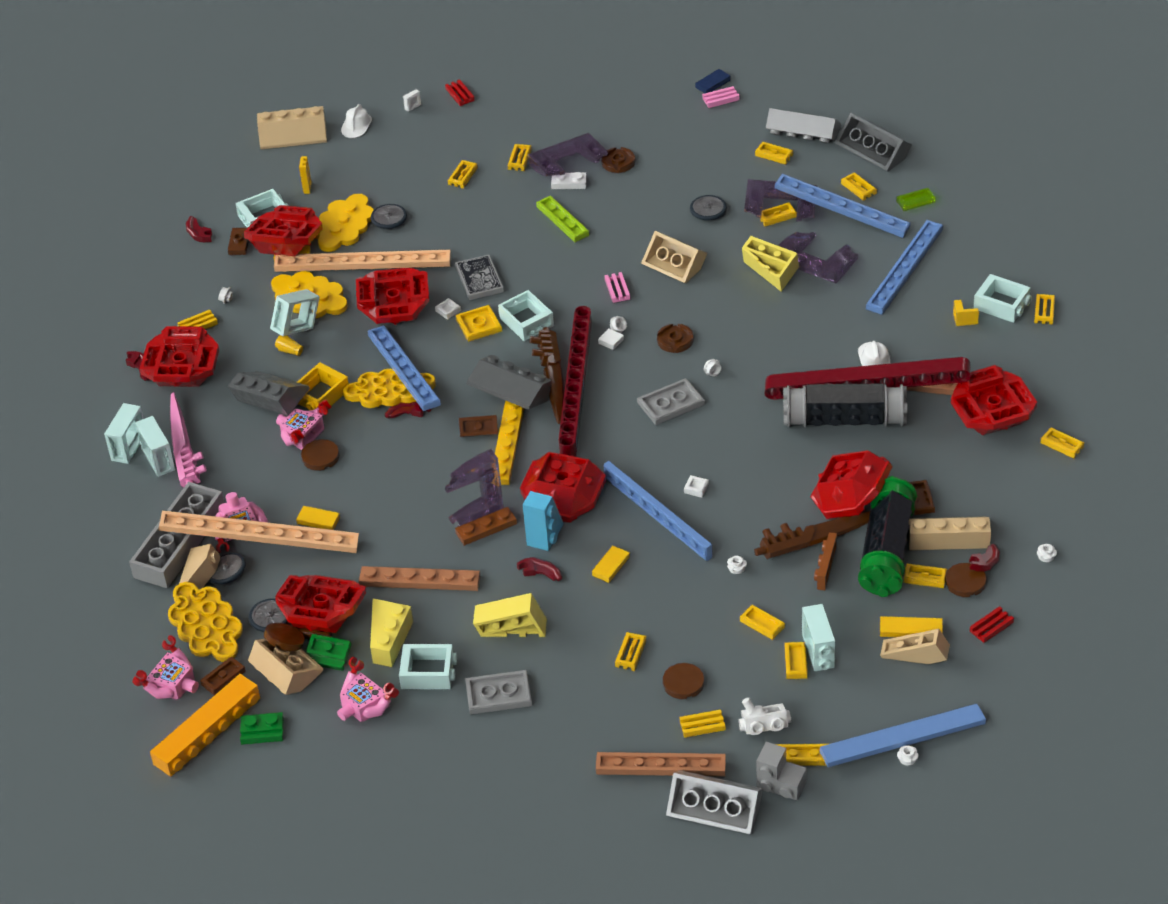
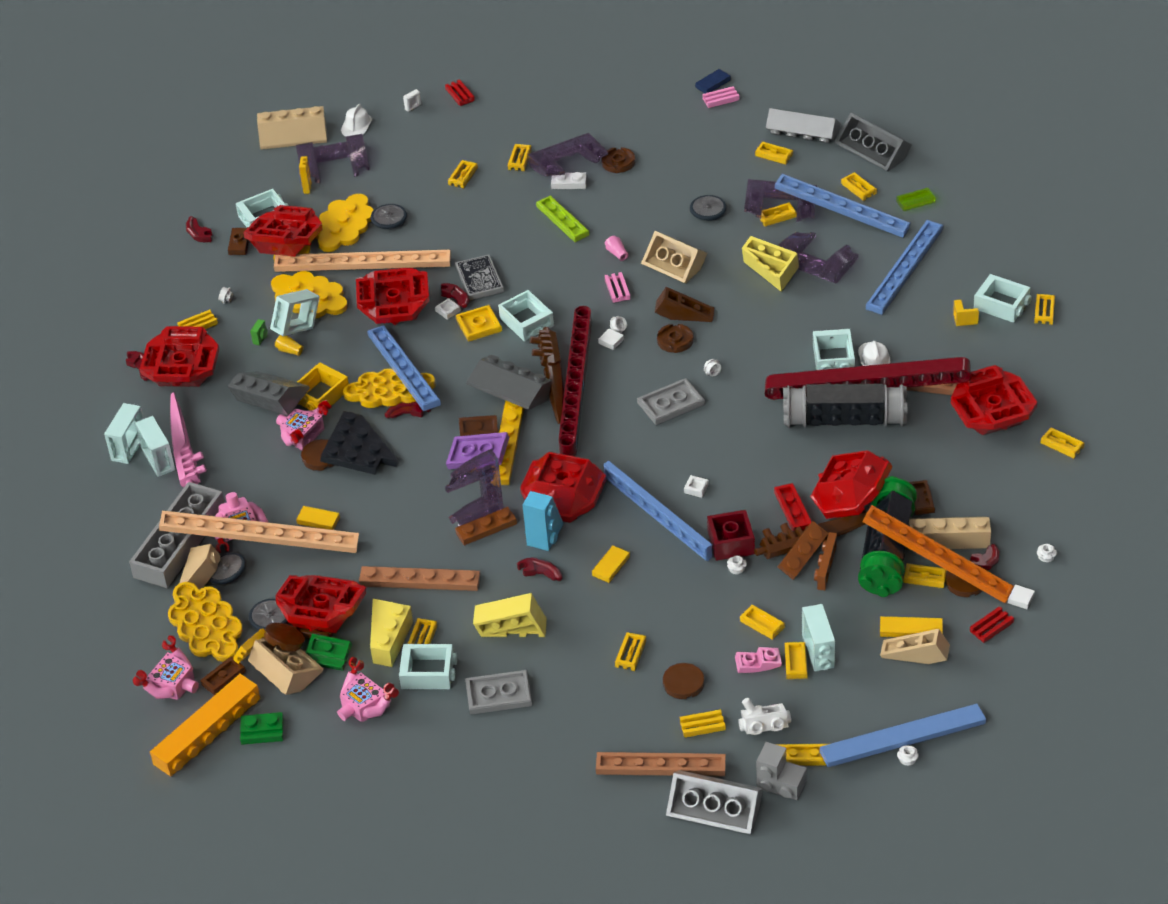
none -> yellow tile [233,628,265,664]
none -> bright green plate [250,319,268,345]
none -> clear purple wedge [296,134,370,183]
none -> black wing [320,411,398,475]
none -> yellow tile [408,618,438,644]
none -> dark red piece [441,283,470,308]
none -> medium lavender plate [446,432,509,469]
none -> bright pink cone [605,236,628,261]
none -> reddish brown slope [655,287,714,322]
none -> dark red brick [707,510,755,561]
none -> bright pink slope [735,647,782,673]
none -> red plate [774,483,812,531]
none -> dark orange plate [777,521,828,580]
none -> light aqua window [813,329,855,370]
none -> orange tile [862,505,1014,603]
none -> white tile [1008,585,1035,609]

